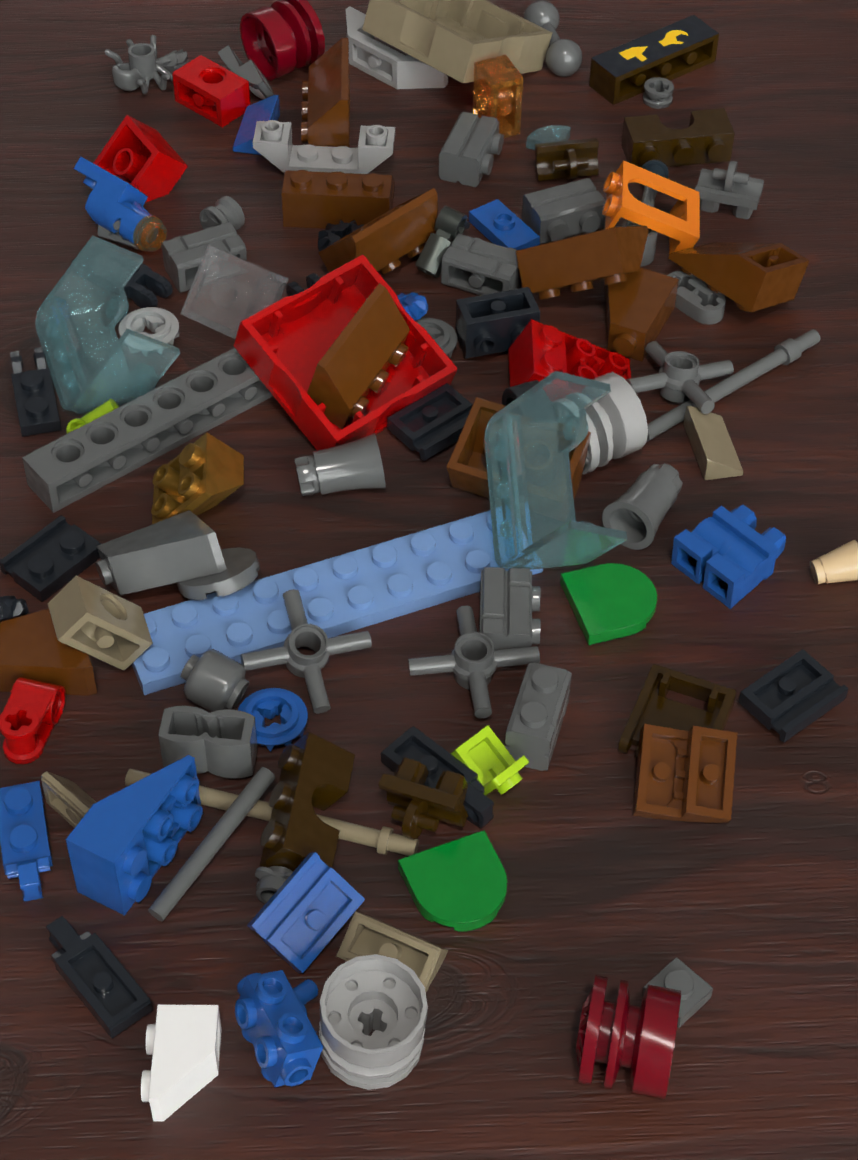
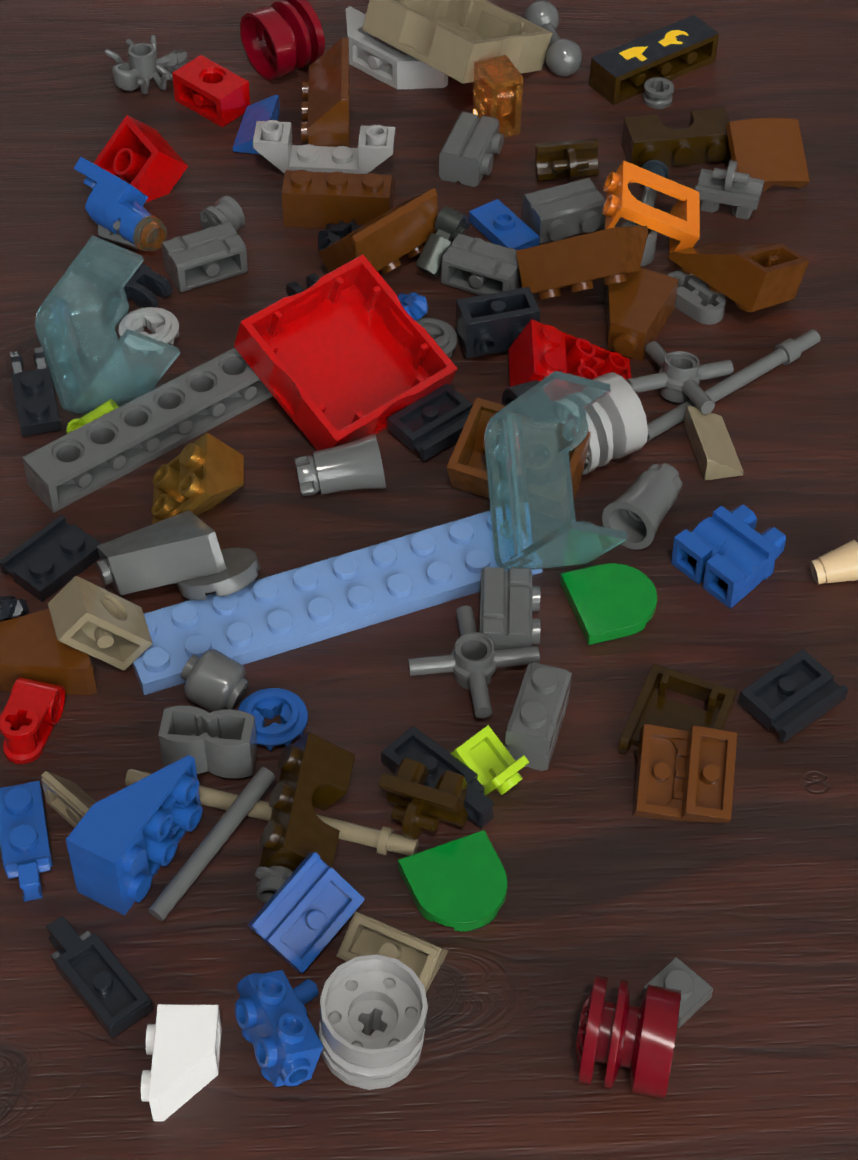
clear slope [181,245,289,339] -> none
dark grey slope [218,45,275,100] -> none
dark grey bar [240,589,372,714] -> none
reddish brown slope [307,283,410,429] -> none
clear light blue tile [526,125,571,150] -> none
none -> reddish brown slope [726,118,810,191]

